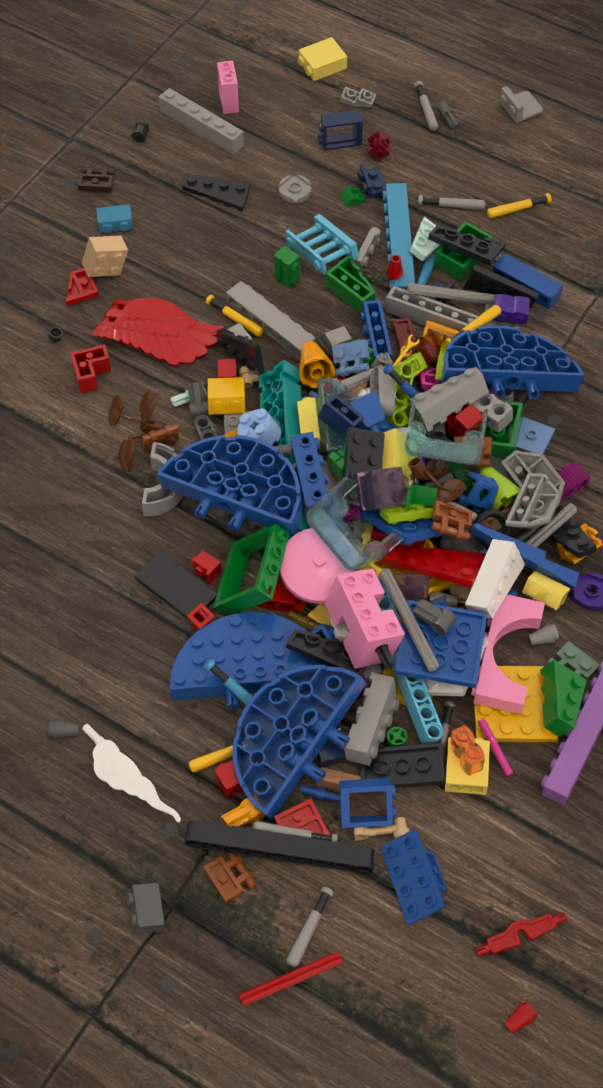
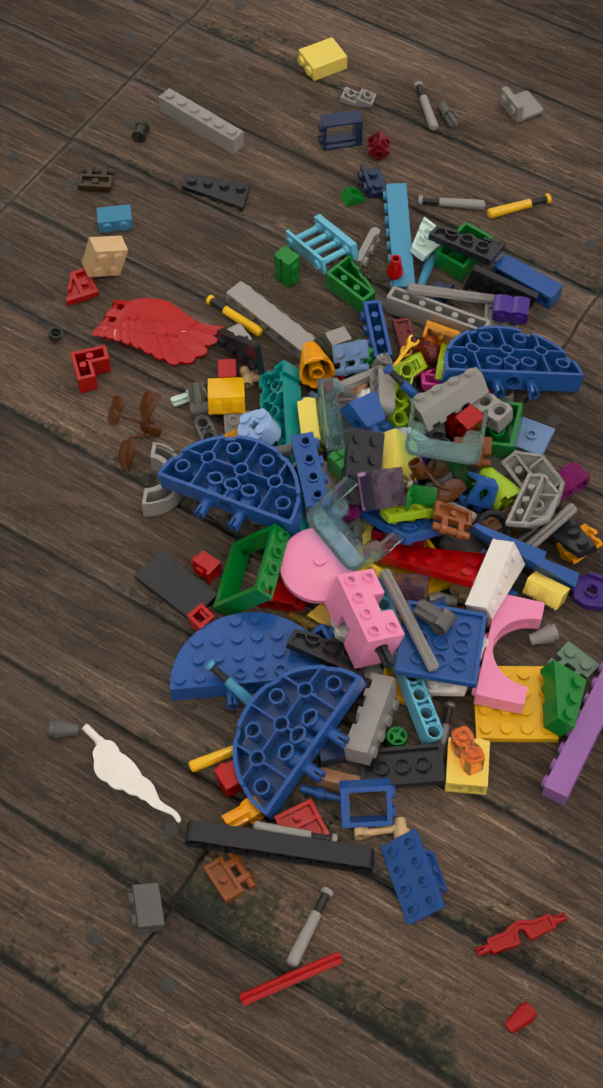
dark orange plate [141,424,179,453] -> none
bright pink window [217,61,239,114] -> none
light grey tile [278,175,312,203] -> none
dark blue brick [318,393,364,440] -> none
yellow piece [444,305,501,347] -> none
dark pink bar [477,718,513,777] -> none

